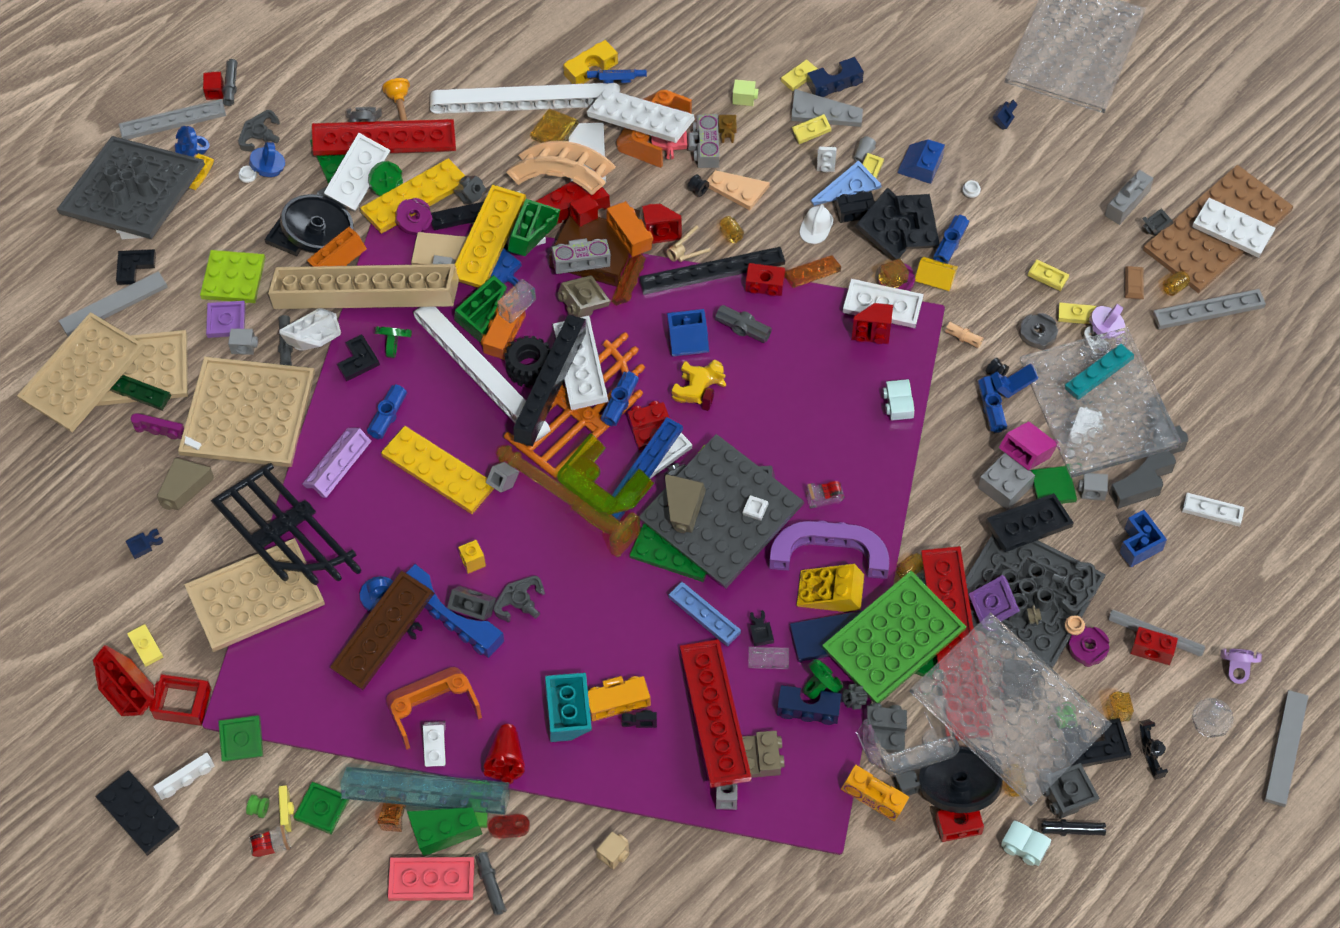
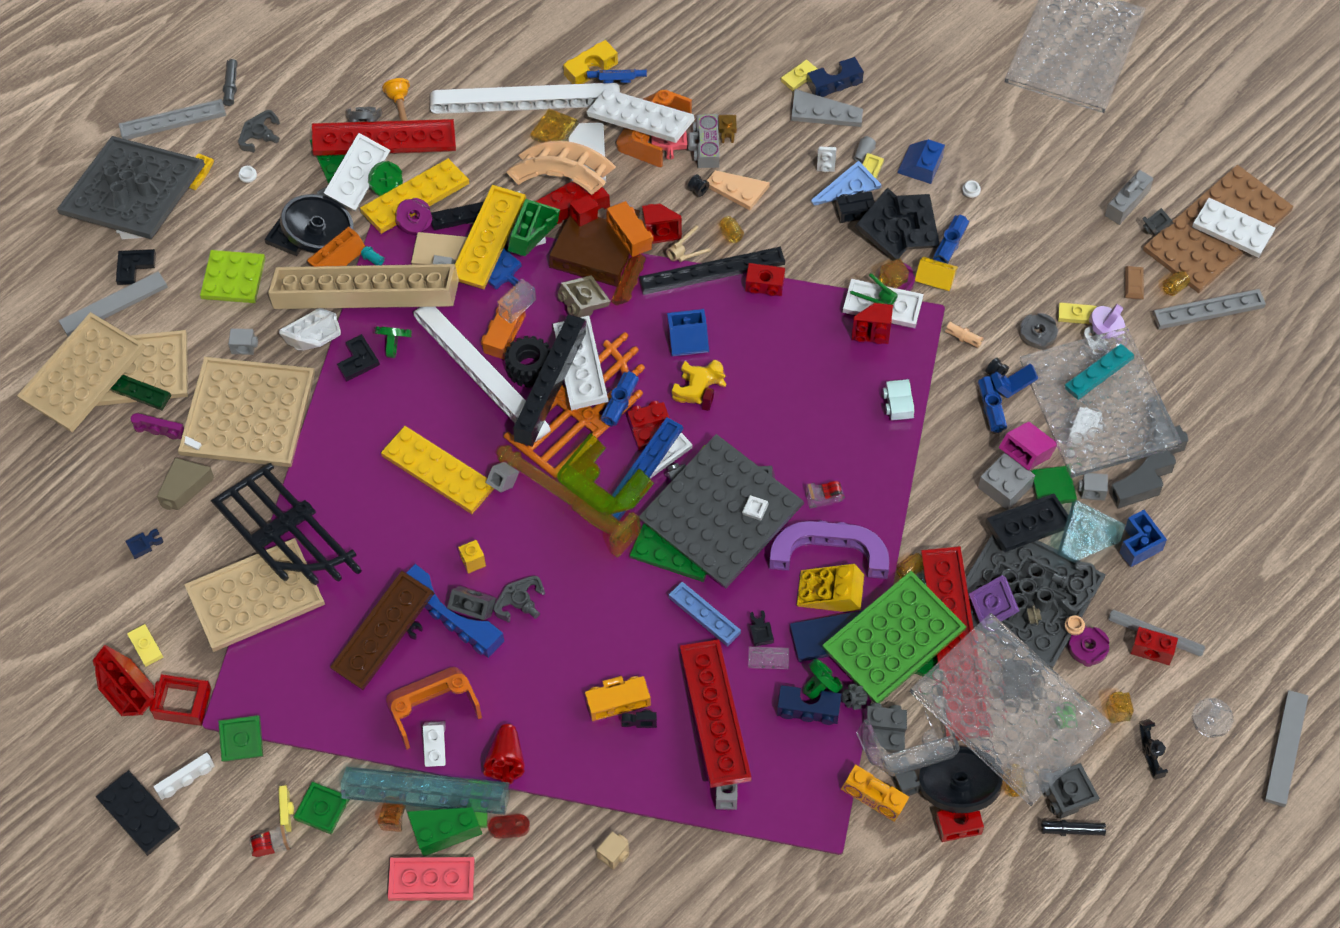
blue tile [175,126,210,157] -> none
red brick [203,71,224,100] -> none
medium lavender plate [206,301,246,338] -> none
bright green wheel [246,795,270,818] -> none
blue tile [249,142,285,177] -> none
dark grey pin [278,315,293,366] -> none
lavender fence [303,428,371,498] -> none
blue tile [360,576,393,612] -> none
blue piece [367,384,407,440] -> none
dark grey brick [453,176,486,204] -> none
green wedge [454,275,507,343] -> none
dark grey pin [475,852,507,915] -> none
teal slope [545,673,592,742] -> none
light grey piece [552,238,611,274] -> none
dark tan slope [665,474,706,533] -> none
dark grey piece [715,305,772,343] -> none
yellowish green brick [733,80,759,106] -> none
dark tan plate [742,731,784,778] -> none
clear orange plate [785,255,841,288] -> none
light yellow plate [792,114,831,144] -> none
white piece [800,204,833,244] -> none
dark blue plate [992,99,1017,130] -> none
light aqua brick [1001,821,1051,866] -> none
light yellow plate [1028,259,1069,291] -> none
black plate [1060,718,1132,767] -> none
white tile [1182,493,1244,527] -> none
lavender tile [1220,648,1262,684] -> none
none -> teal pin [361,246,385,265]
none -> green plant [850,273,898,305]
none -> clear light blue plate [1057,500,1125,562]

